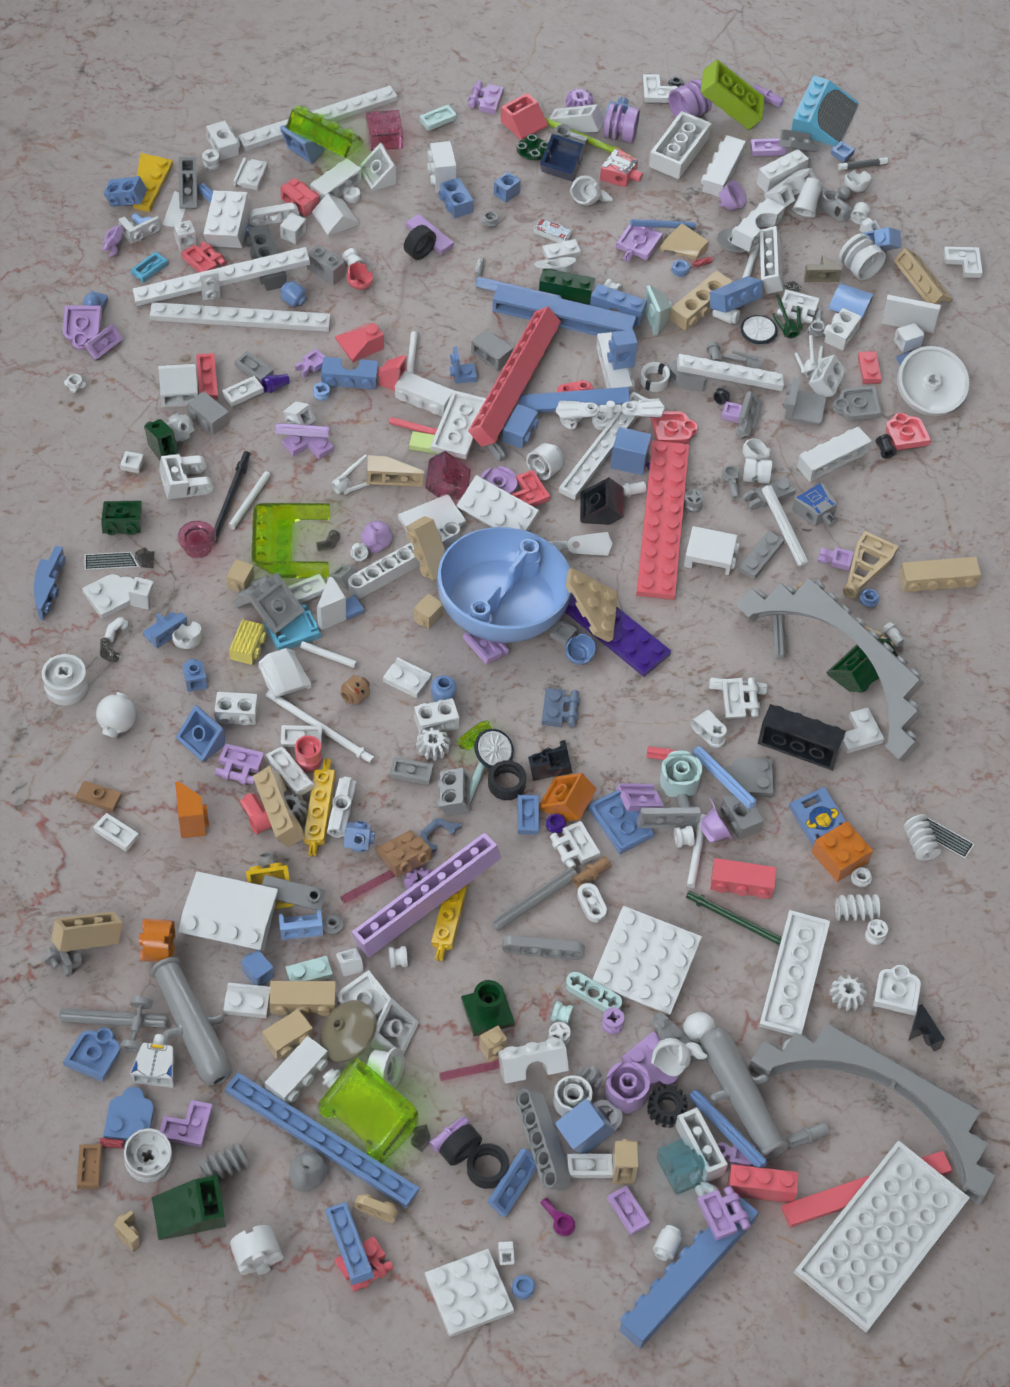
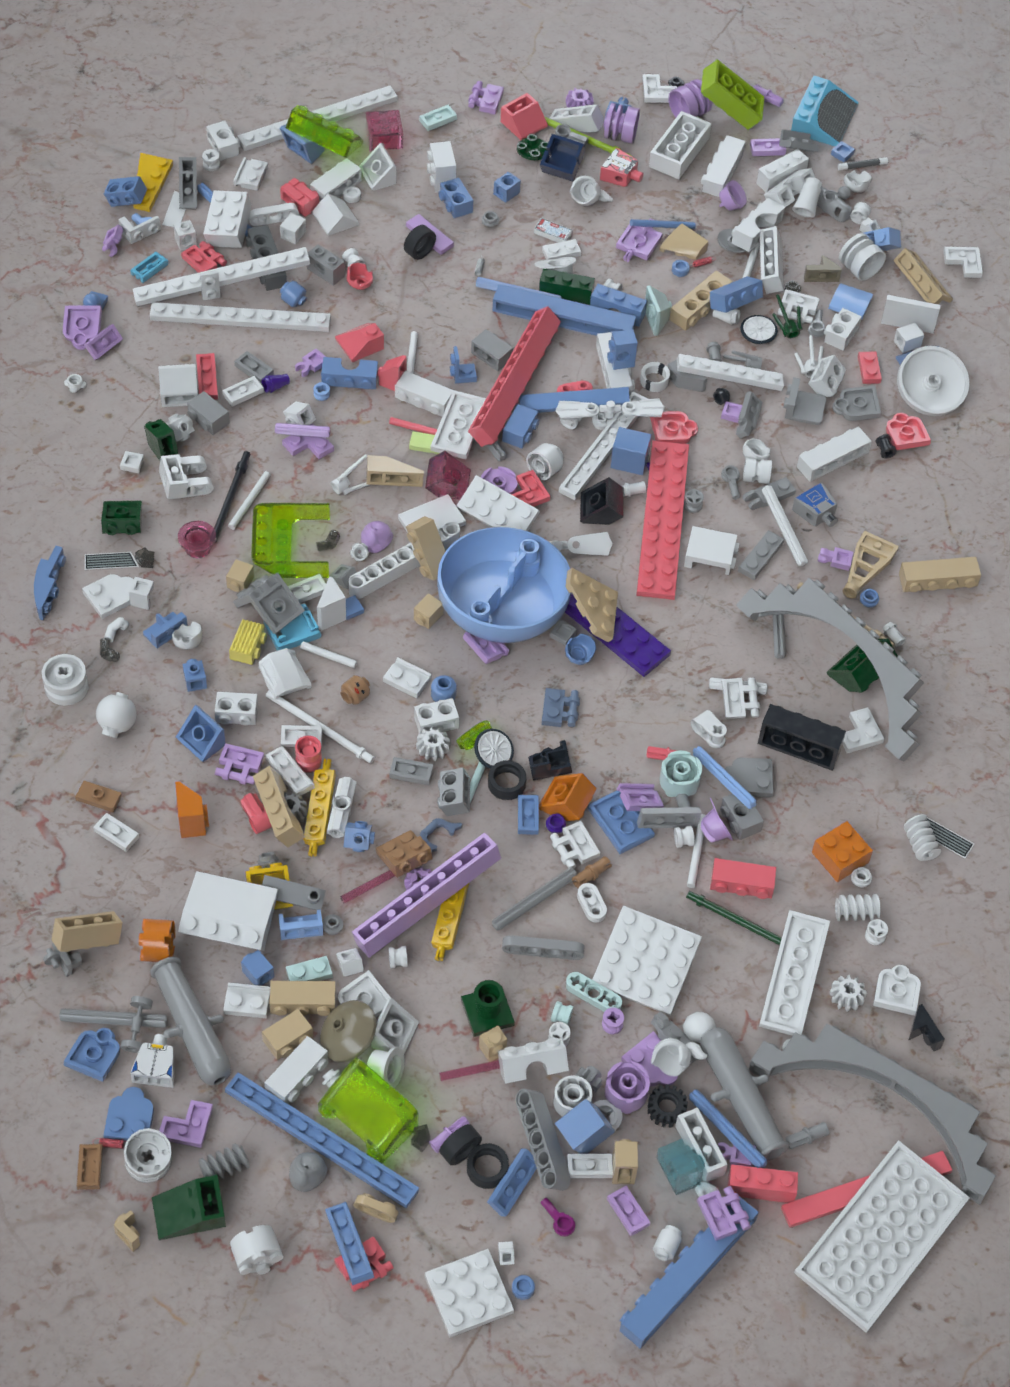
medium blue container [788,787,846,846] -> none

